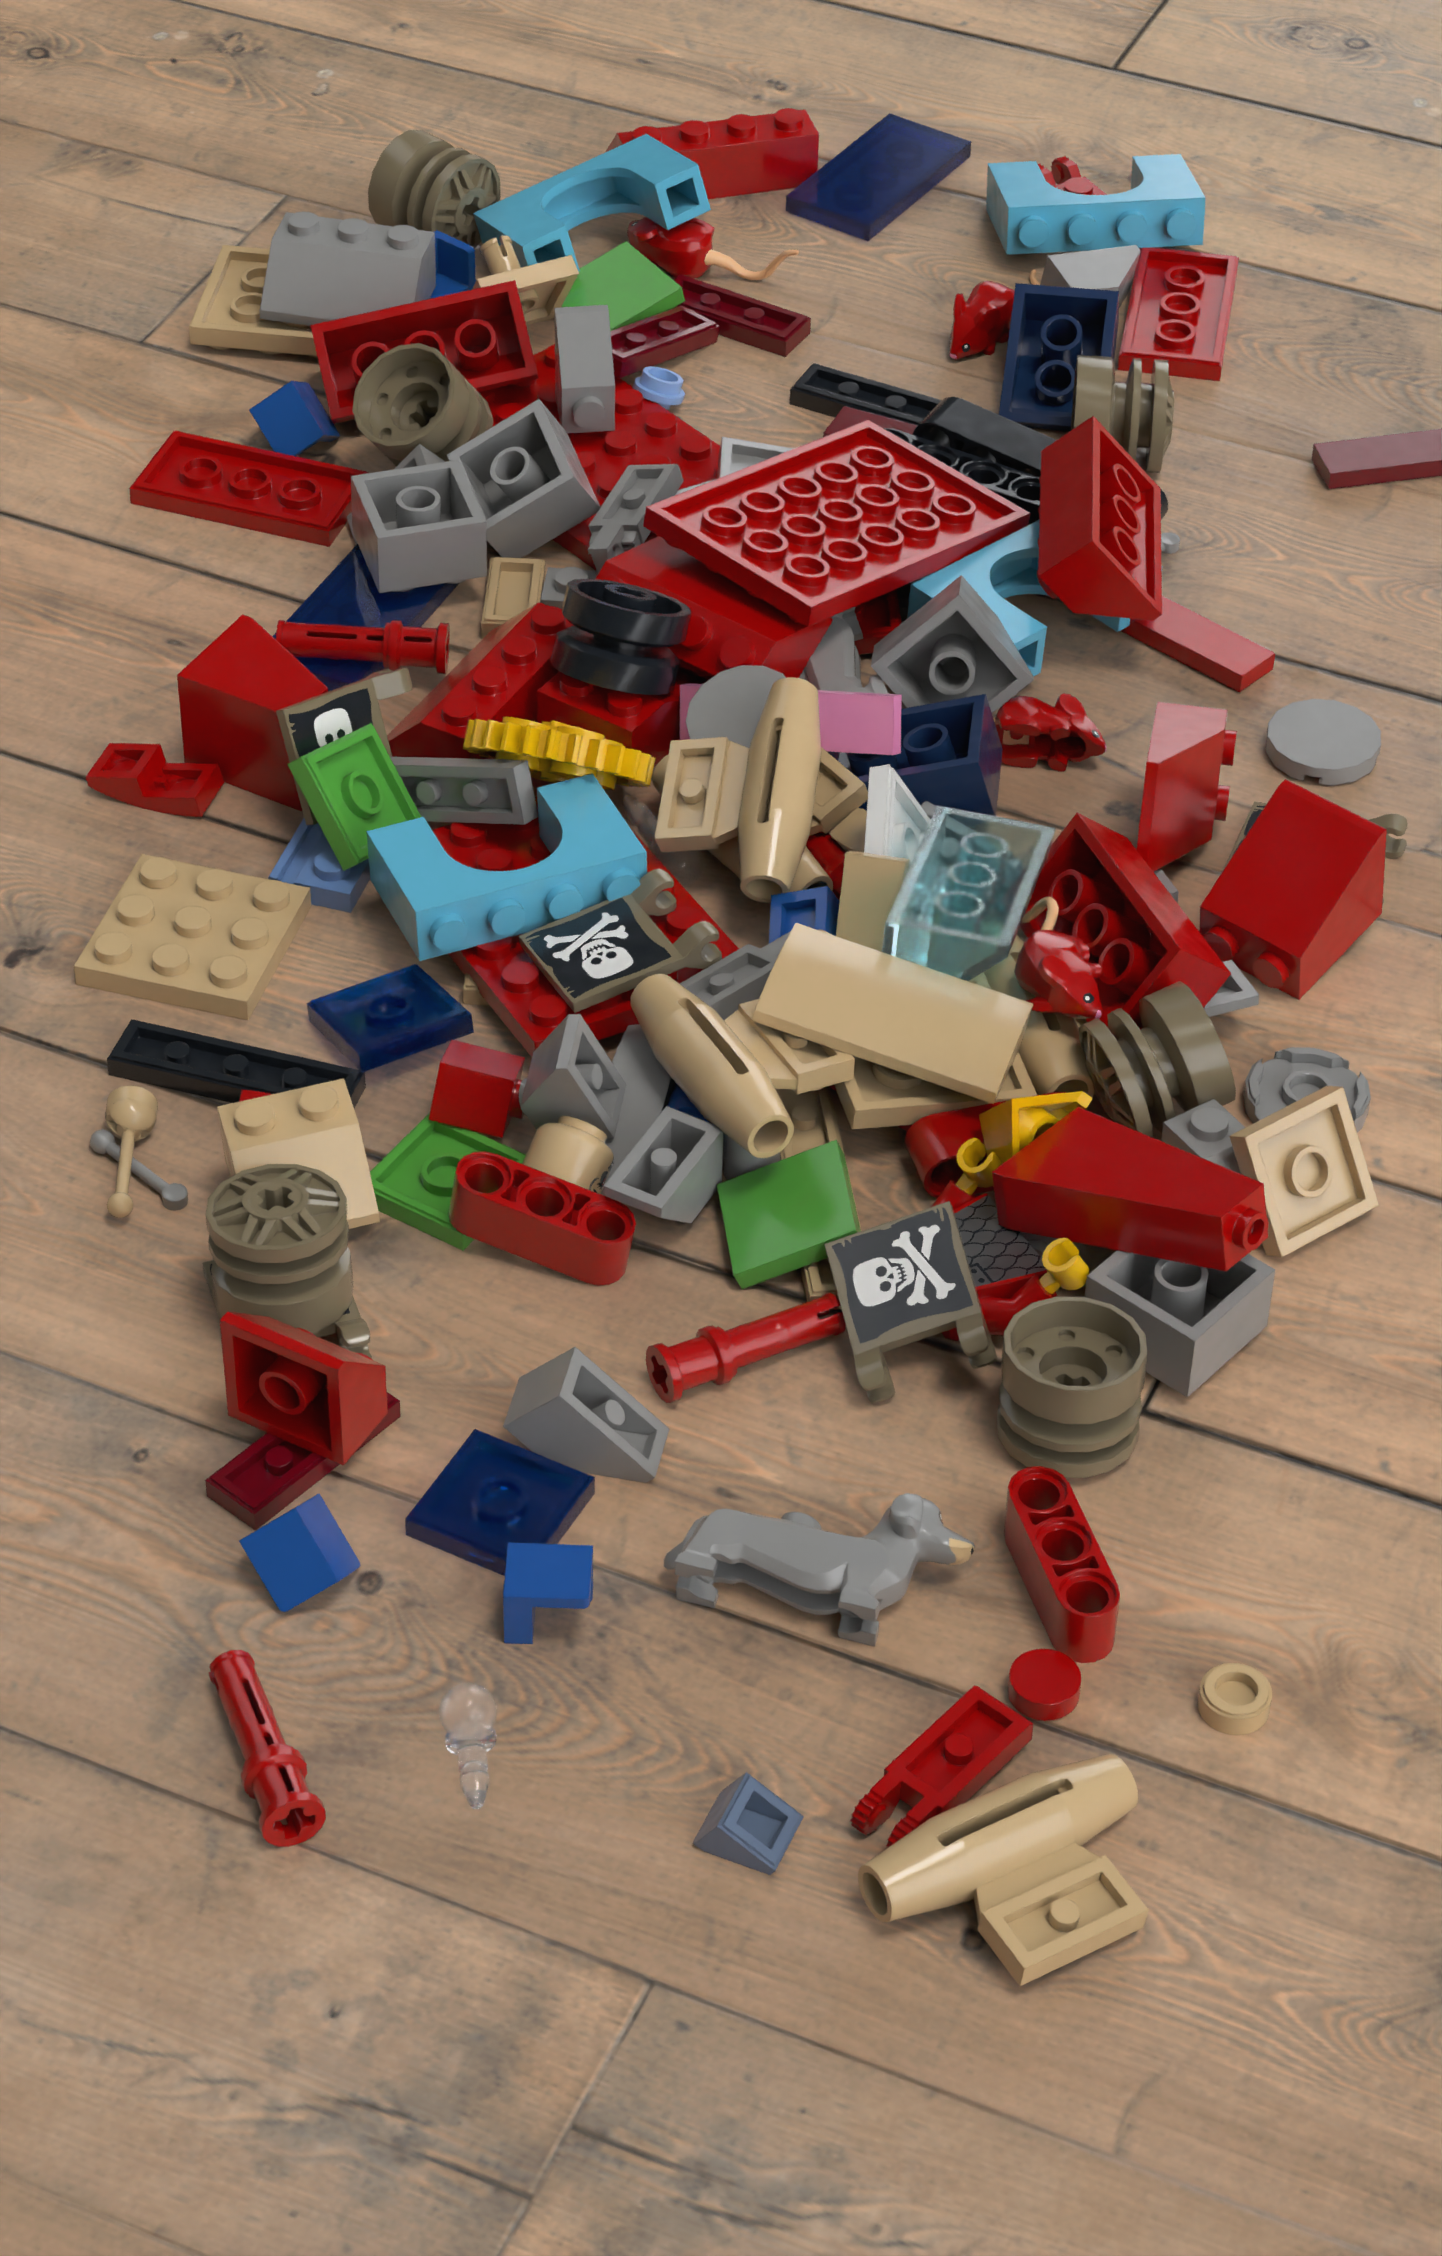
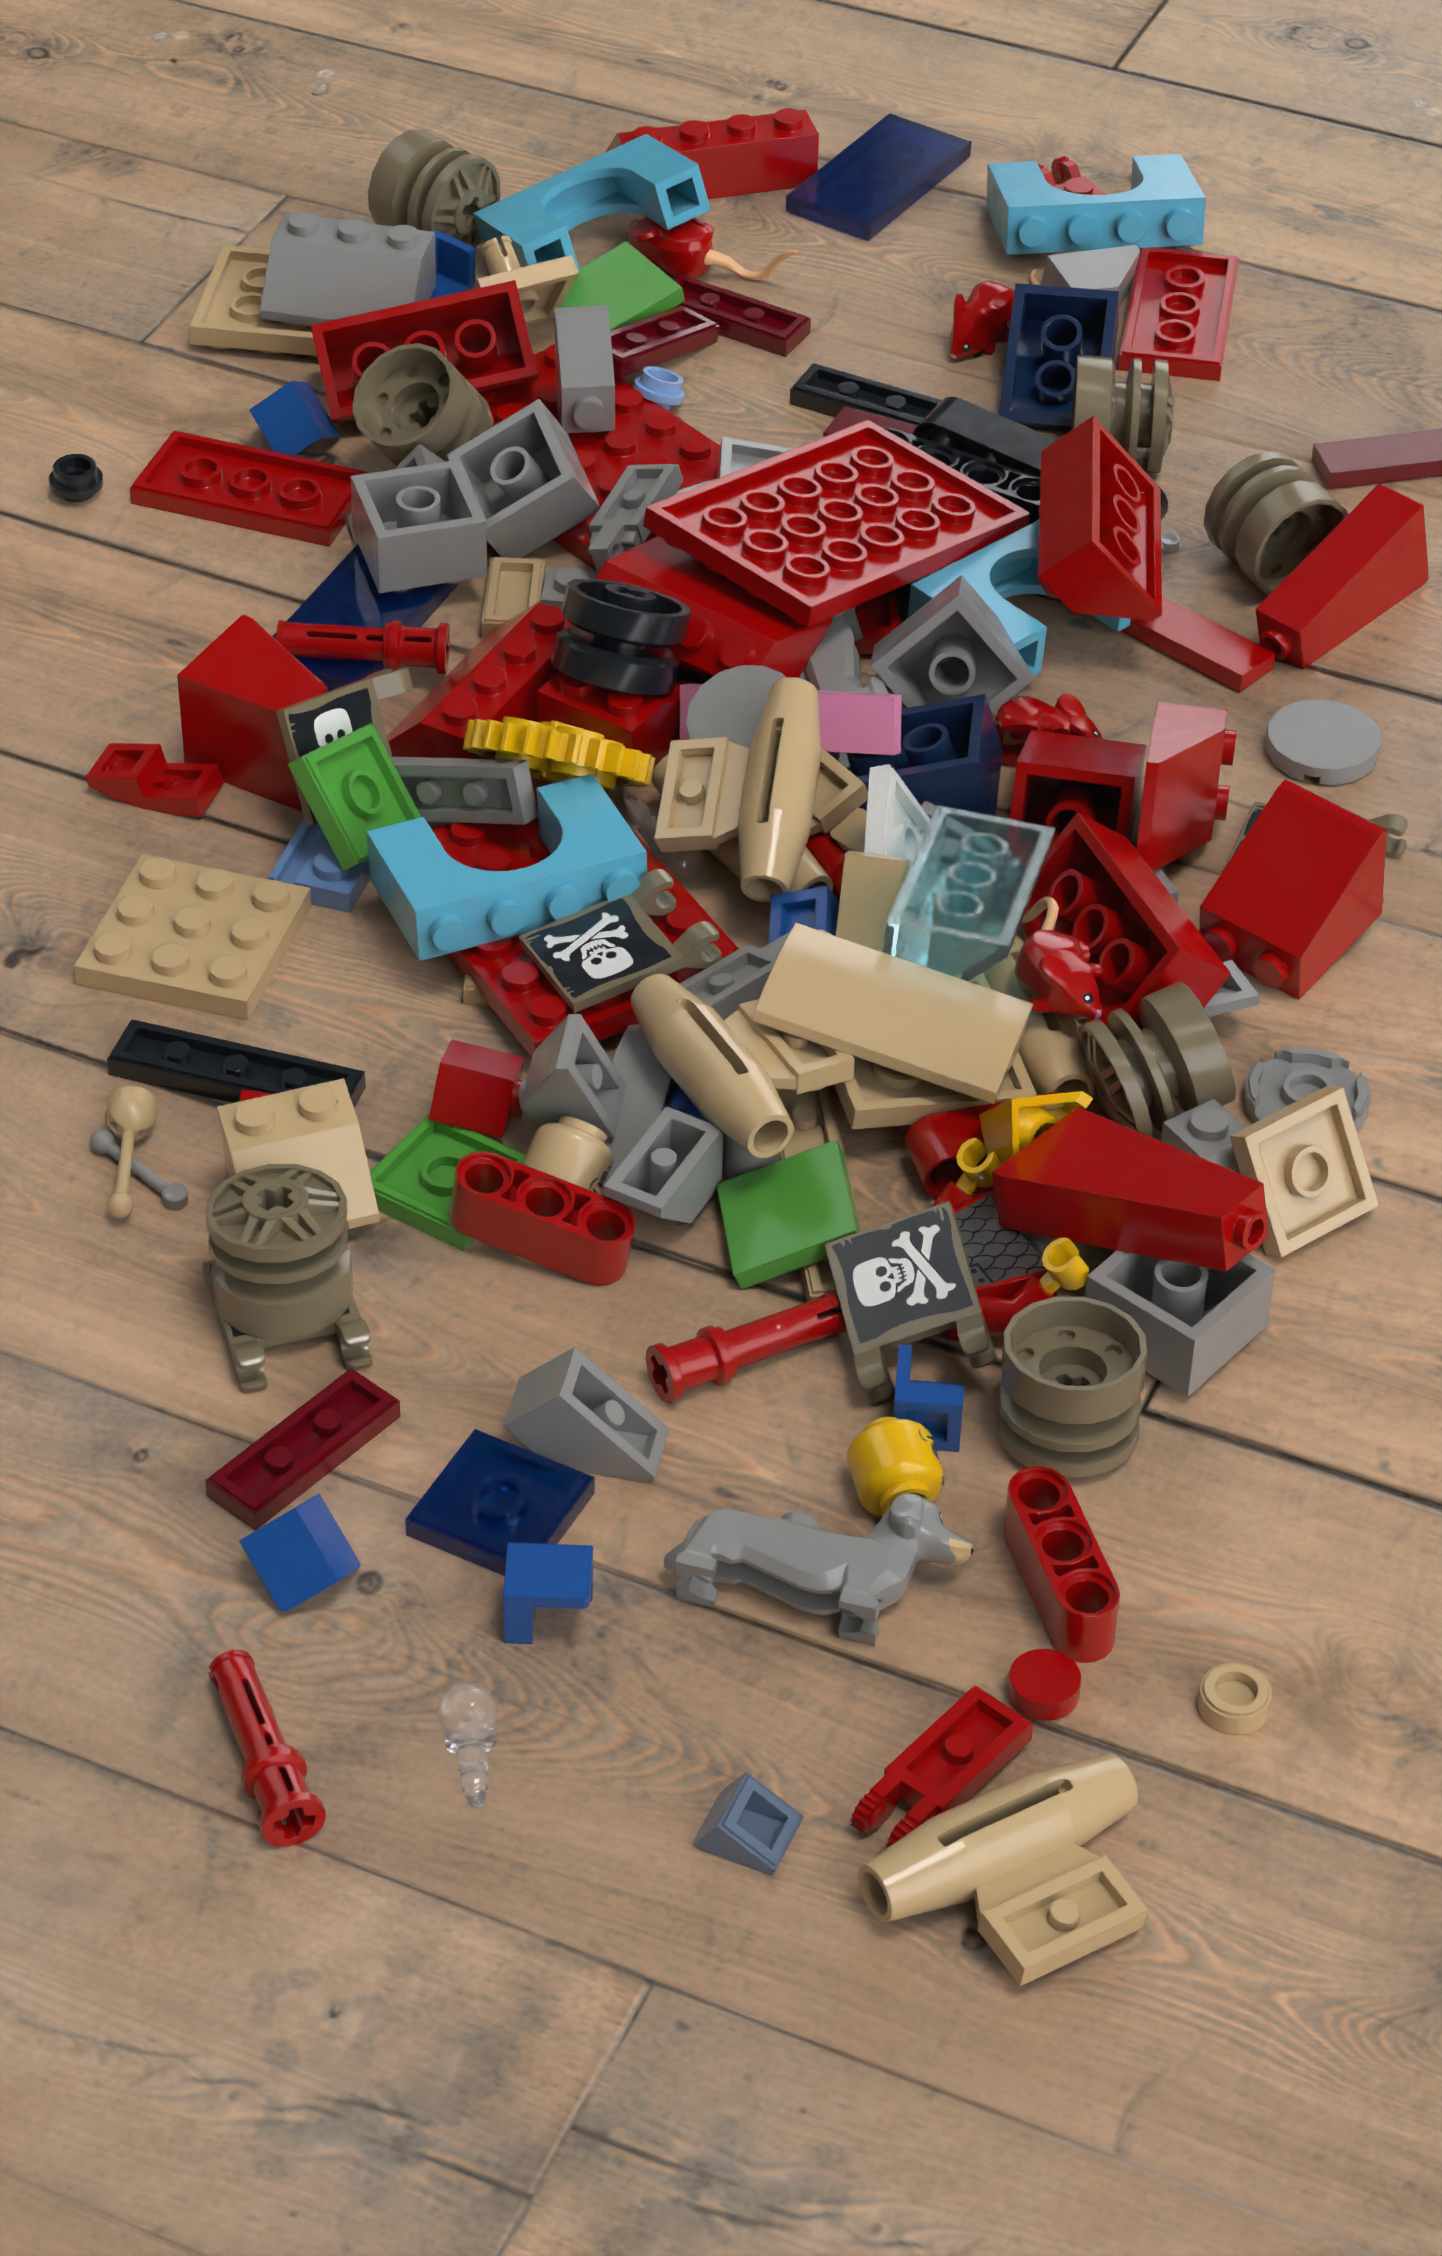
red slope [220,1311,388,1466] -> none
clear blue tile [307,964,474,1073] -> none
none -> black plate [49,454,103,502]
none -> yellow head [847,1417,945,1517]
none -> blue panel [893,1344,964,1452]
none -> red slope [1006,730,1146,876]
none -> dark tan wheel [1204,451,1348,595]
none -> red slope [1255,483,1429,669]

